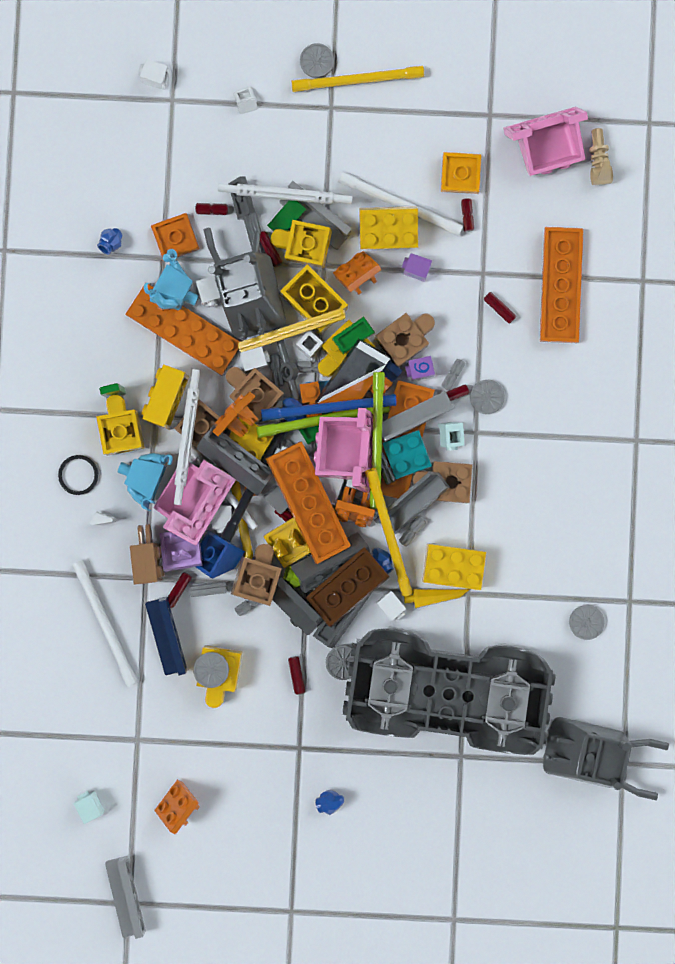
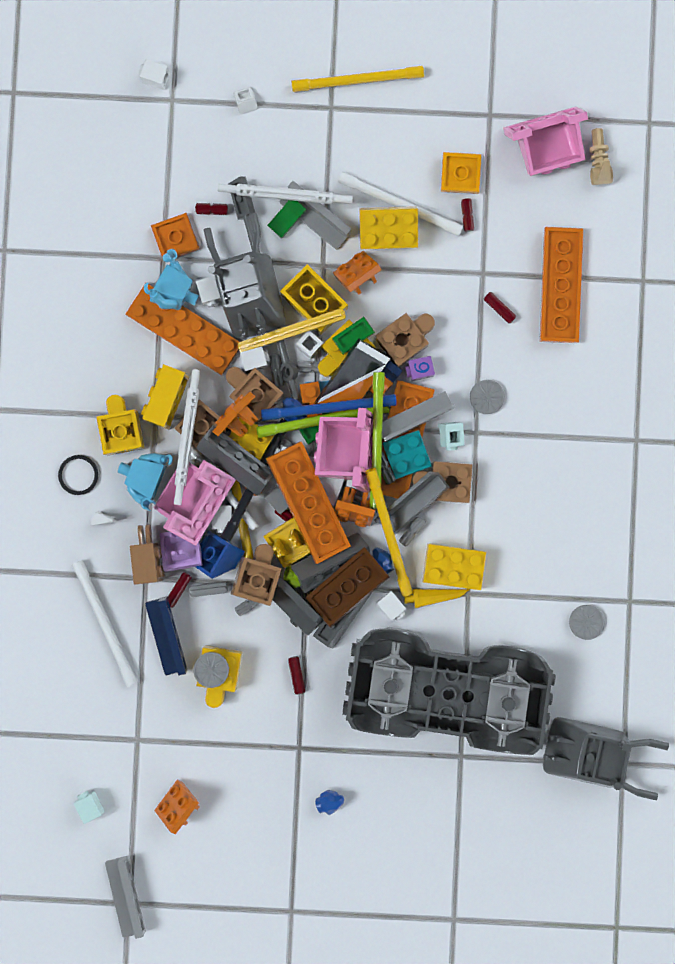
blue rock [97,228,122,255] -> none
green tile [99,383,126,398] -> none
dark red axle [260,231,282,267] -> none
yellow brick [271,220,332,268] -> none
light grey wheel [300,43,334,78] -> none
light grey wheel [326,645,354,680] -> none
medium lavender brick [402,253,432,282] -> none
light grey piece [441,359,465,390] -> none
dark red axle [446,384,469,401] -> none

